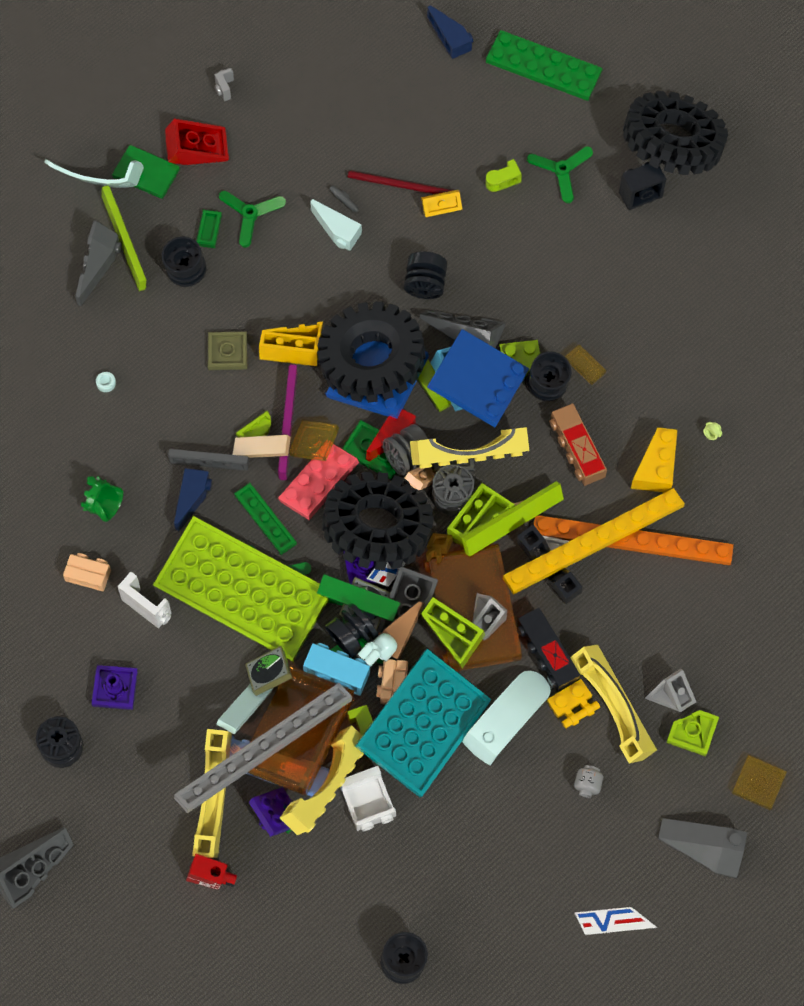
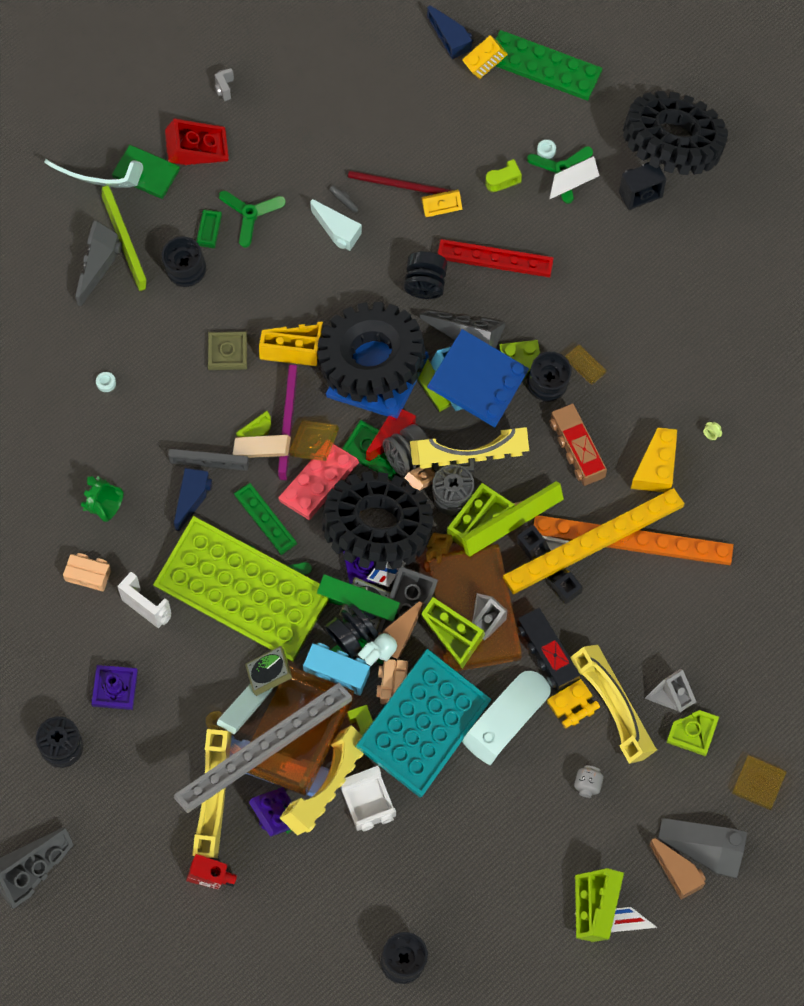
none -> clear yellow plate [206,711,223,730]
none -> red plate [438,239,554,278]
none -> yellow brick [462,35,508,79]
none -> light aqua tile [537,140,556,159]
none -> white sticker [550,156,599,199]
none -> lime wedge [575,868,624,942]
none -> medium nougat slope [650,838,706,900]

